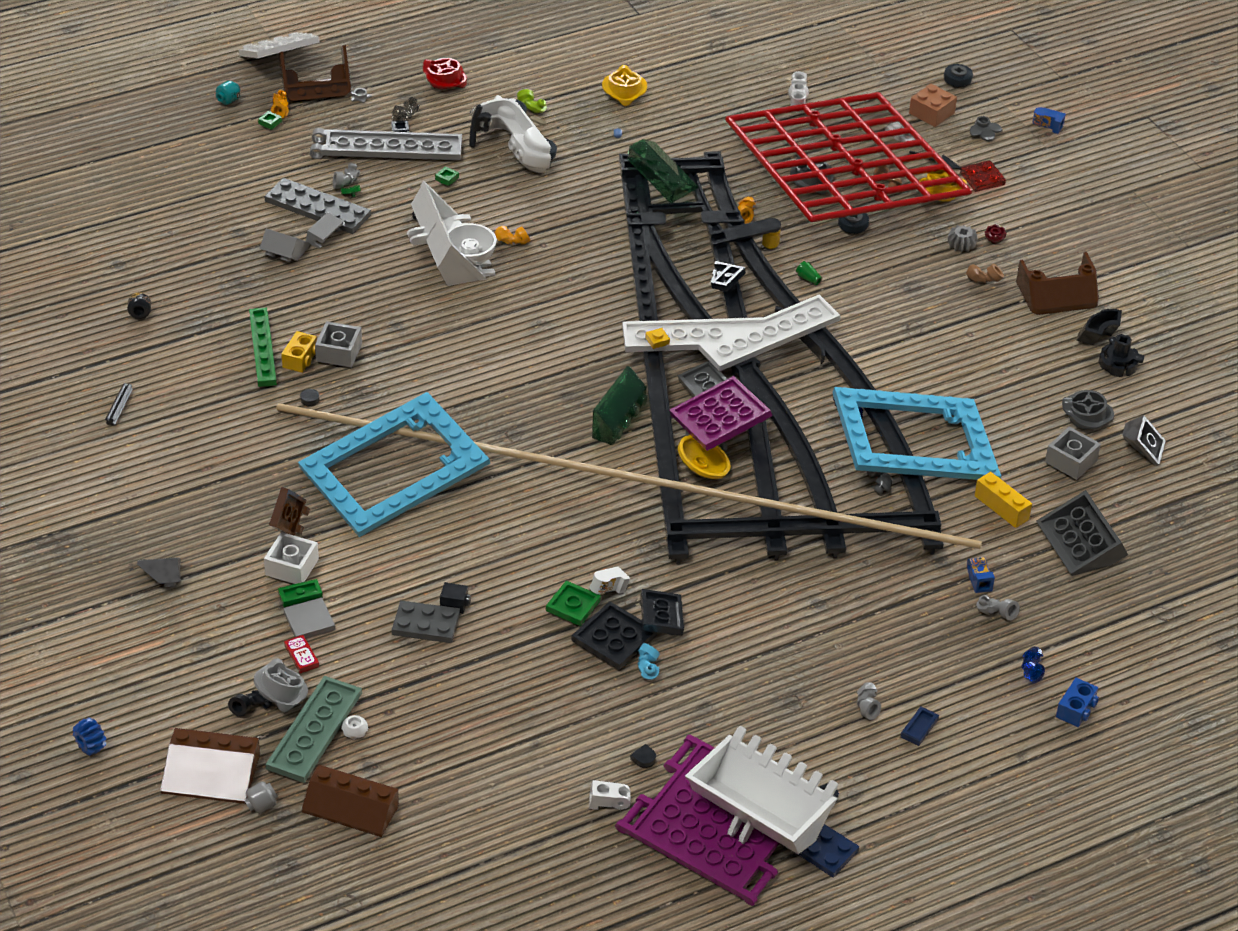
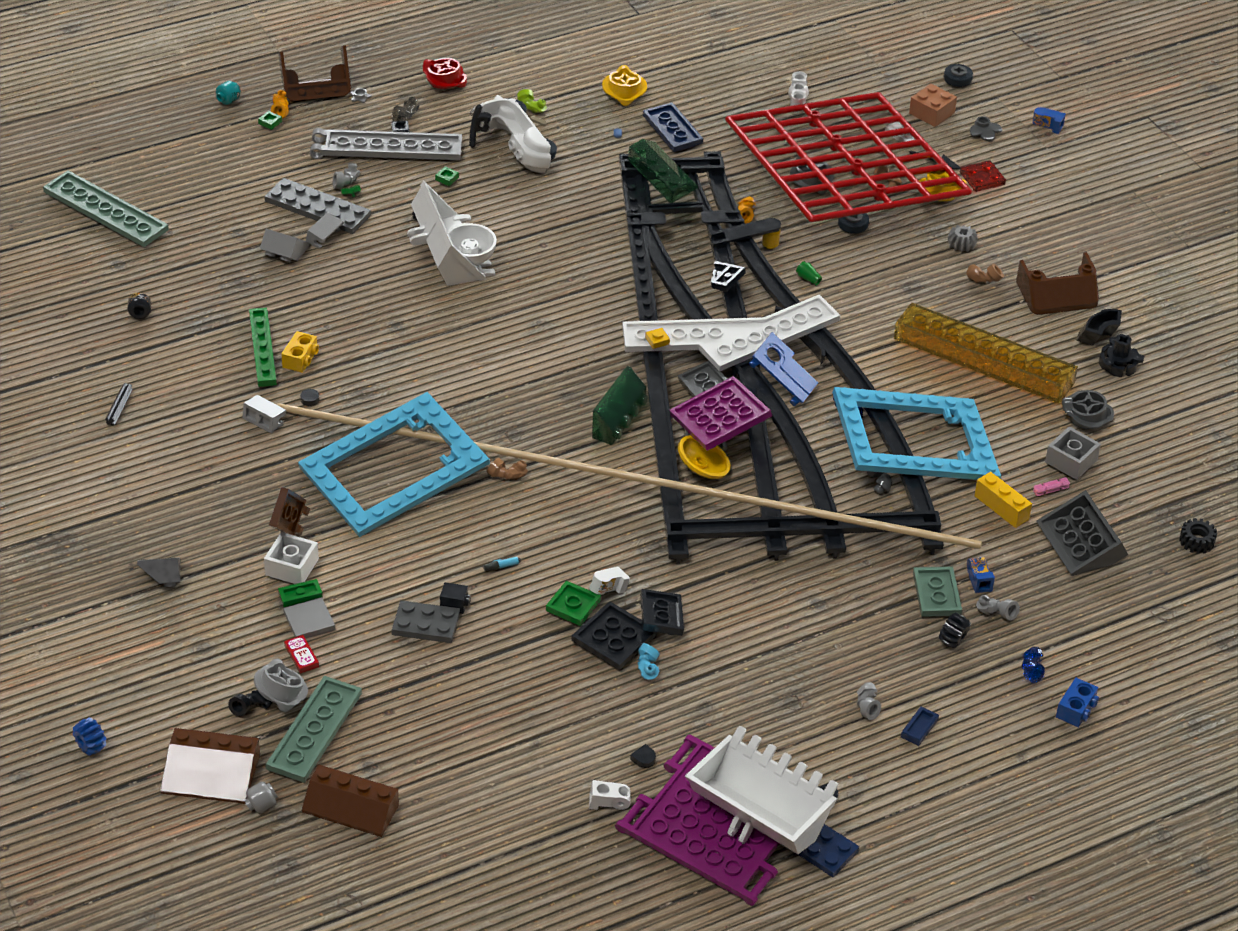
white plate [239,32,320,58] -> none
light grey brick [315,321,362,368] -> none
white plate [341,715,368,740] -> none
light orange arm [495,226,531,245] -> none
dark red plate [985,224,1007,243] -> none
flat silver slope [1122,415,1166,466] -> none
none -> sand green plate [43,170,169,247]
none -> light grey hinge [242,395,286,434]
none -> piece [483,557,521,571]
none -> medium nougat arm [487,458,528,480]
none -> dark blue plate [643,102,703,152]
none -> piece [749,332,818,406]
none -> clear yellow brick [894,303,1078,404]
none -> sand green plate [913,567,962,617]
none -> black gear [939,612,971,649]
none -> bright pink axle [1033,477,1070,496]
none -> black tyre [1179,518,1217,554]

